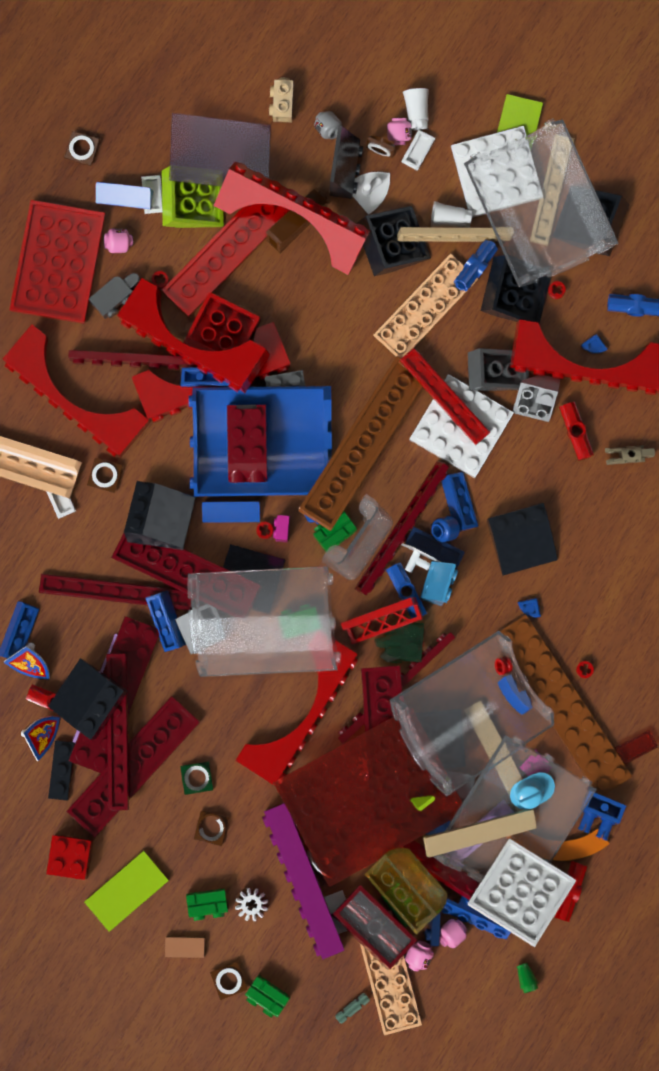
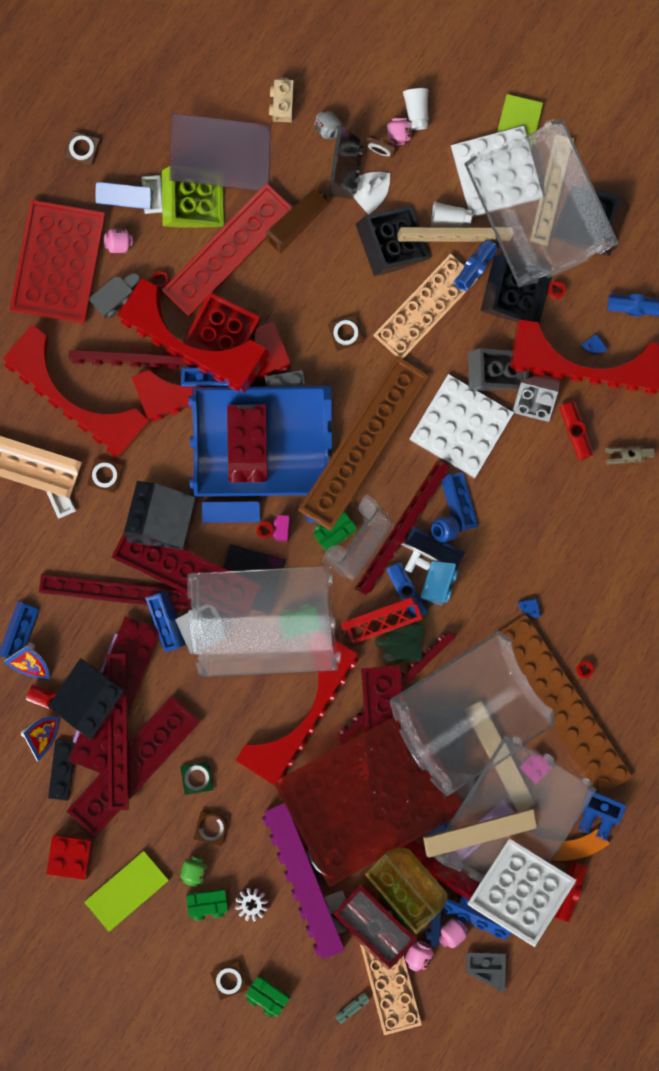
nougat tile [165,937,205,958] -> none
arch [213,162,370,275] -> none
red tile [400,348,490,446] -> none
white tile [401,130,435,171] -> none
lime slope [410,795,435,811] -> none
black slope [487,503,558,576] -> none
red bush [495,656,512,675] -> none
blue slope [497,674,533,715] -> none
medium azure piece [510,772,555,810] -> none
green cone [517,963,539,994] -> none
clear red tile [615,730,658,765] -> none
none -> bright green head [180,856,208,887]
none -> piece [328,315,364,351]
none -> dark grey wing [466,952,506,992]

